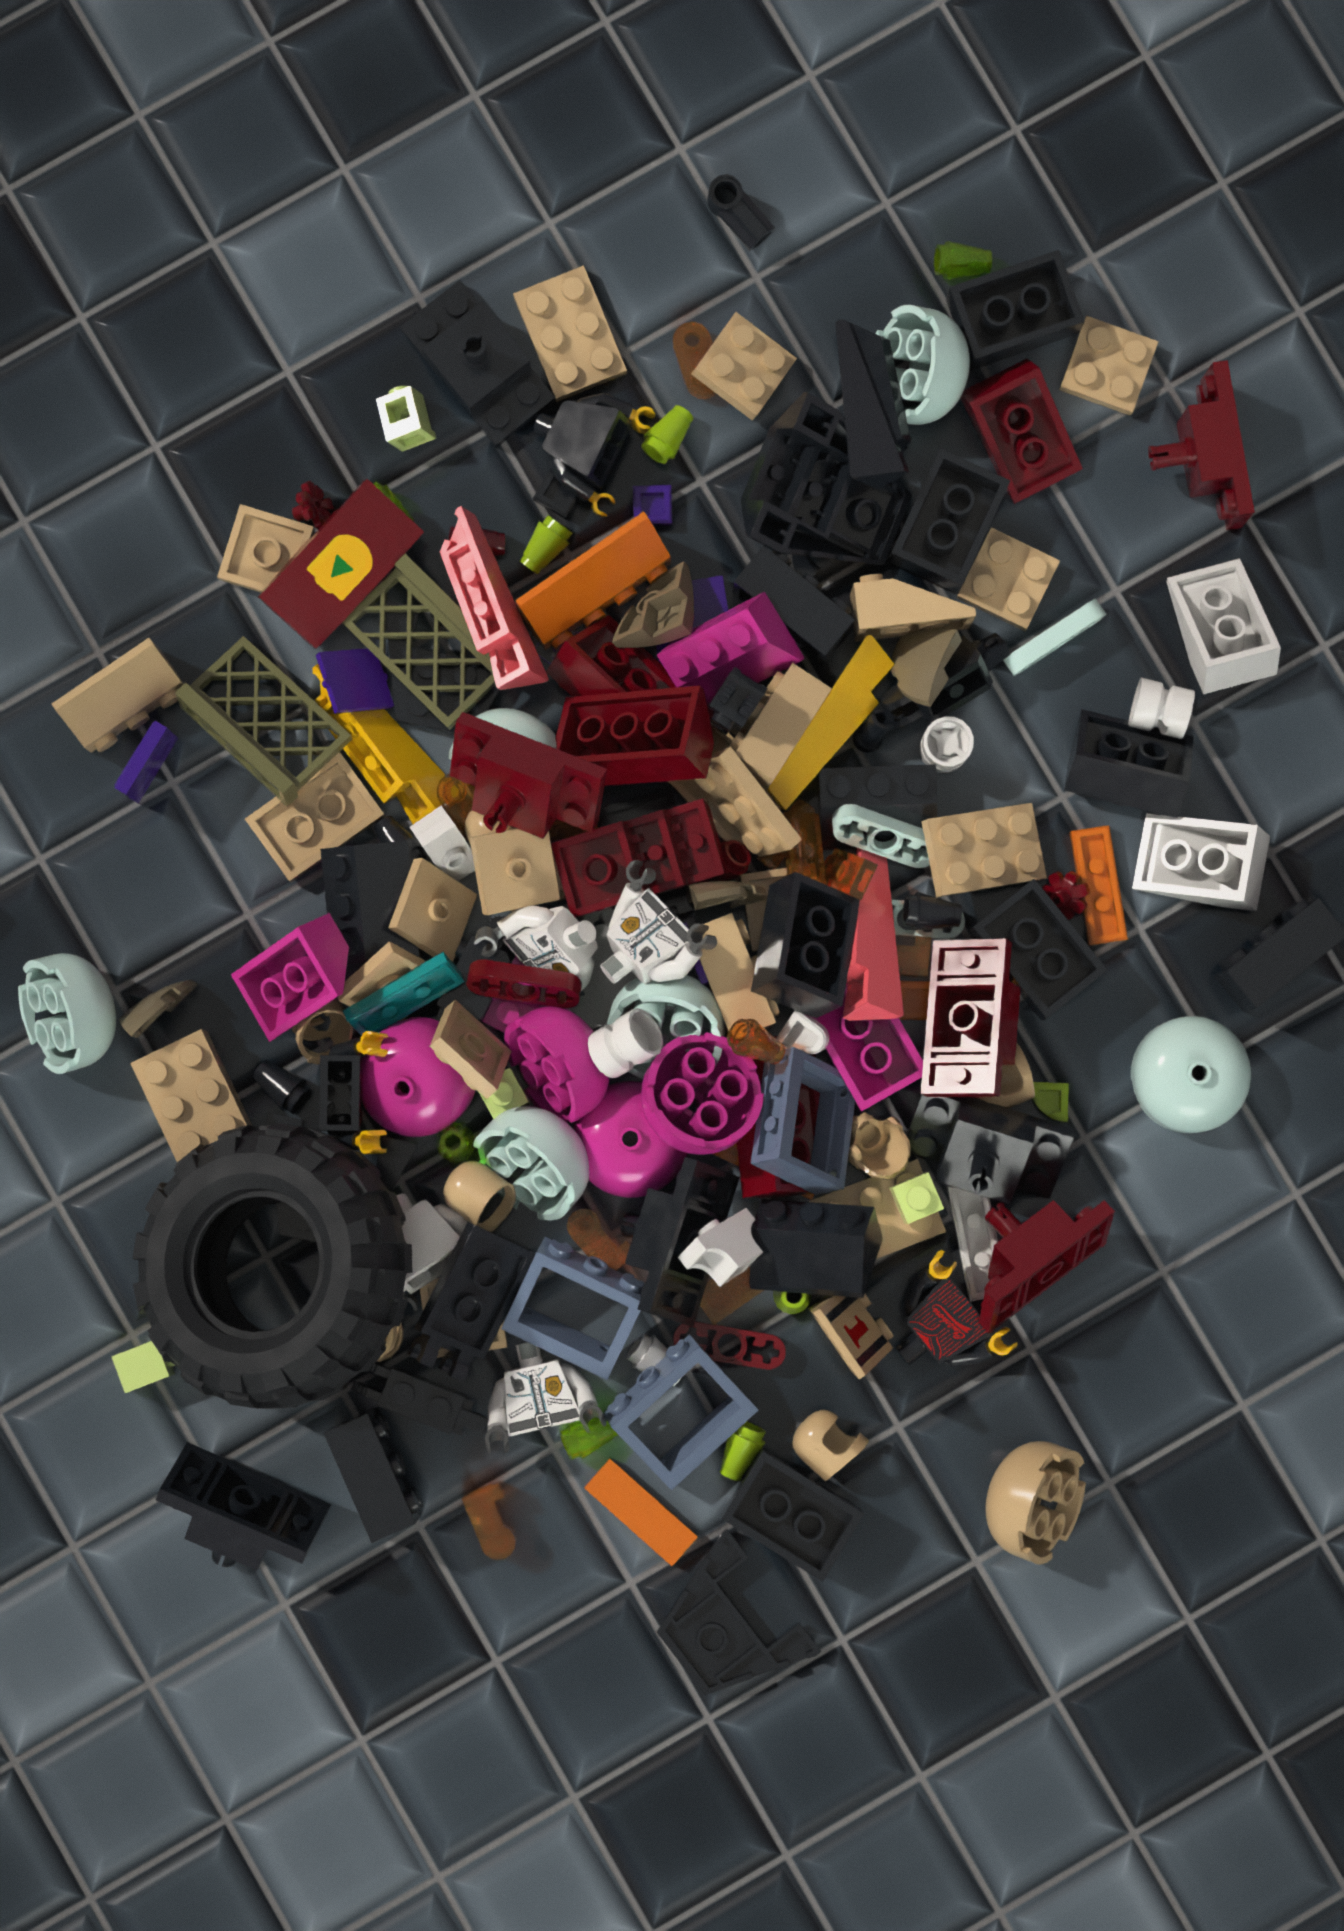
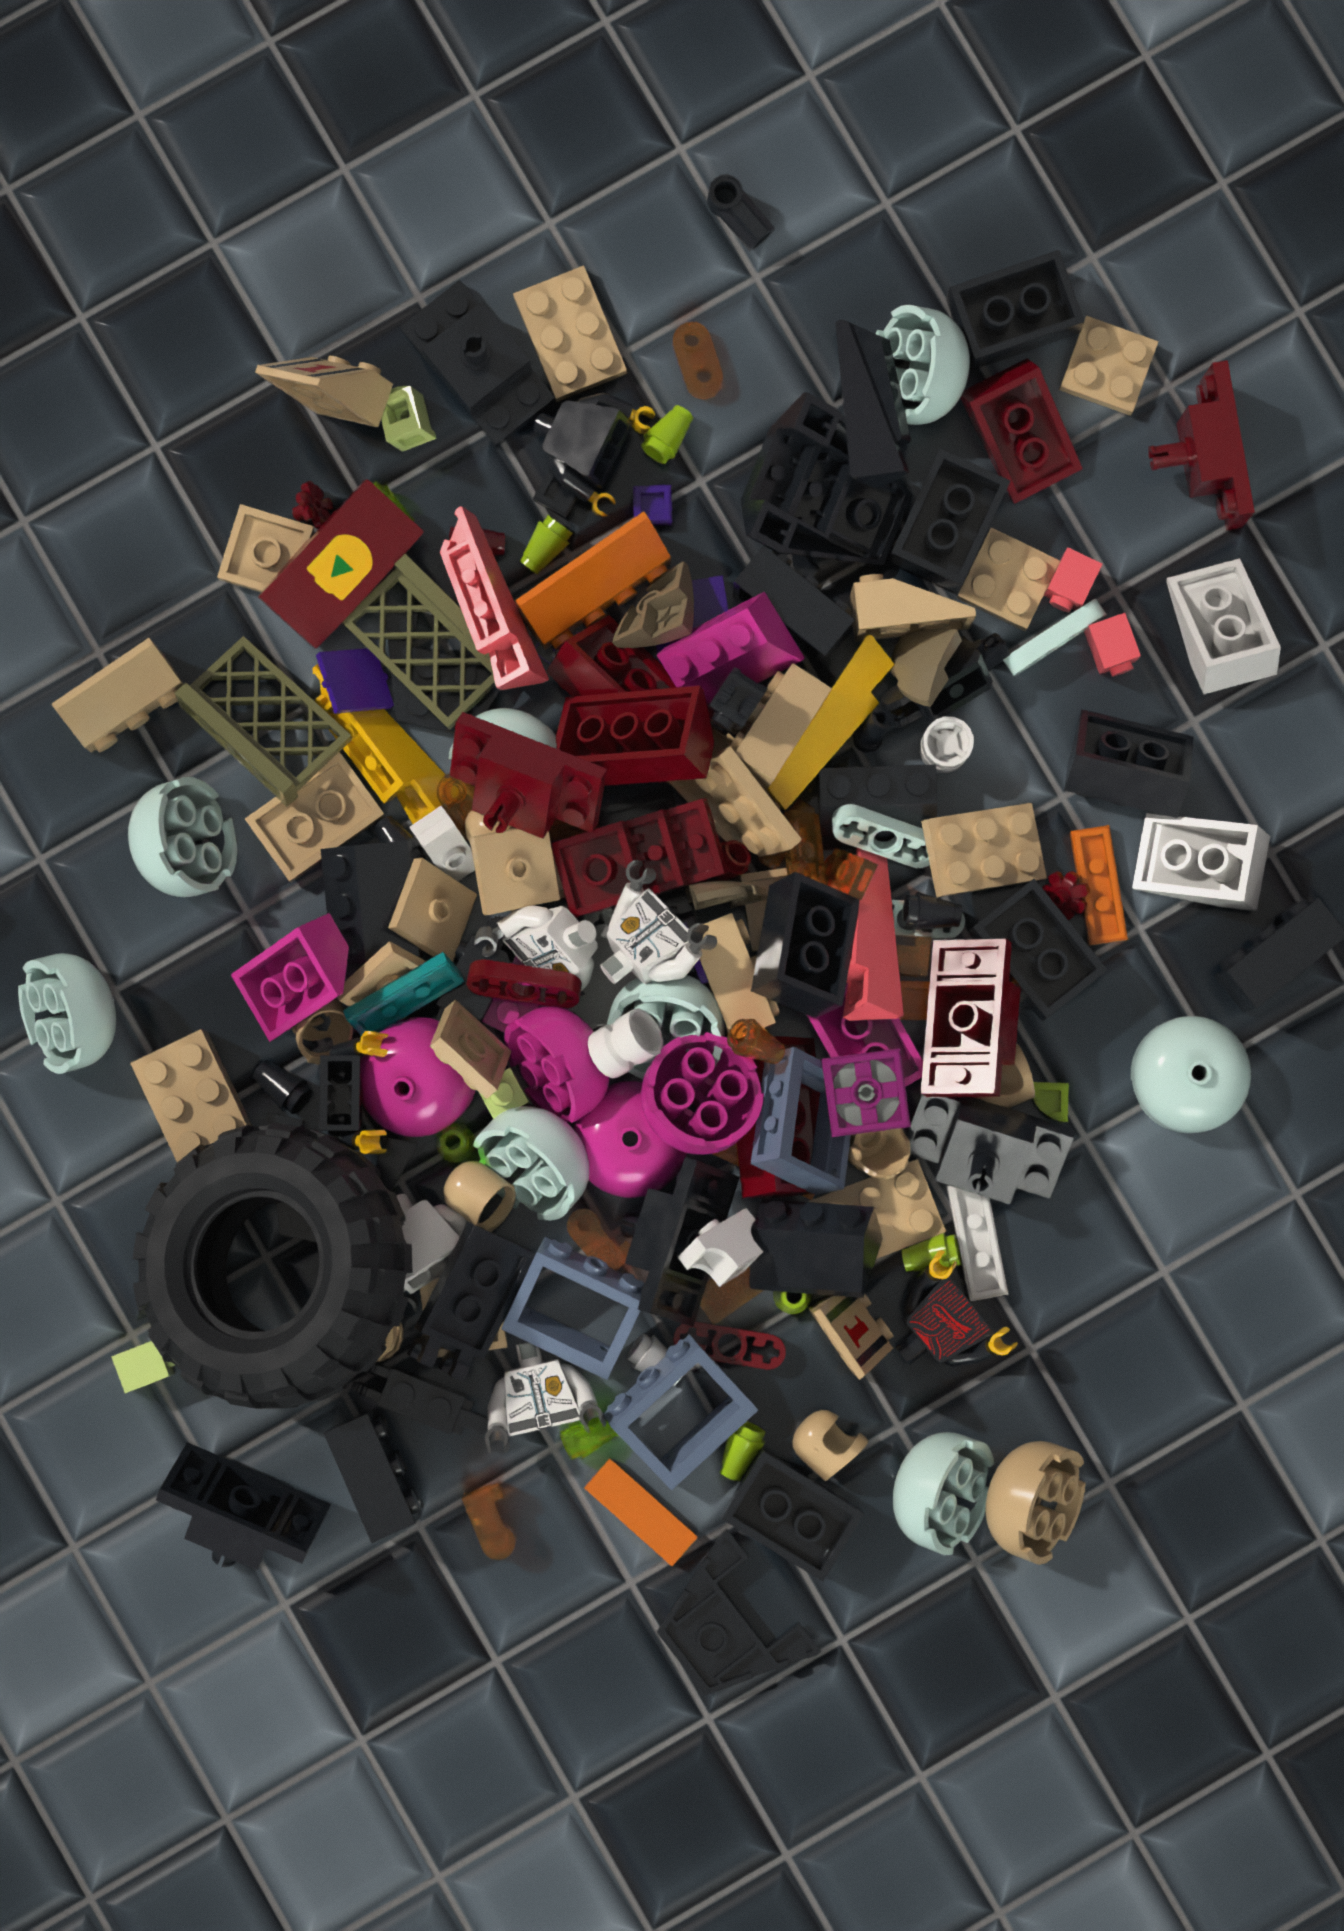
dark purple tile [114,721,178,804] -> none
dark tan brick [119,979,198,1038] -> none
tan plate [691,312,797,420] -> none
white tile [777,1010,829,1054] -> none
yellowish green brick [889,1172,944,1224] -> none
clear neon green cone [934,241,992,280] -> none
dark red brick [979,1200,1115,1334] -> none
white wheel [1128,677,1195,739] -> none
none -> light aqua cylinder [128,777,237,897]
none -> tan slope [255,356,393,427]
none -> magenta piece [821,1048,911,1137]
none -> light aqua cylinder [893,1432,994,1555]
none -> lime cone [902,1233,961,1272]
none -> coral brick [1044,547,1102,613]
none -> coral brick [1084,613,1141,677]

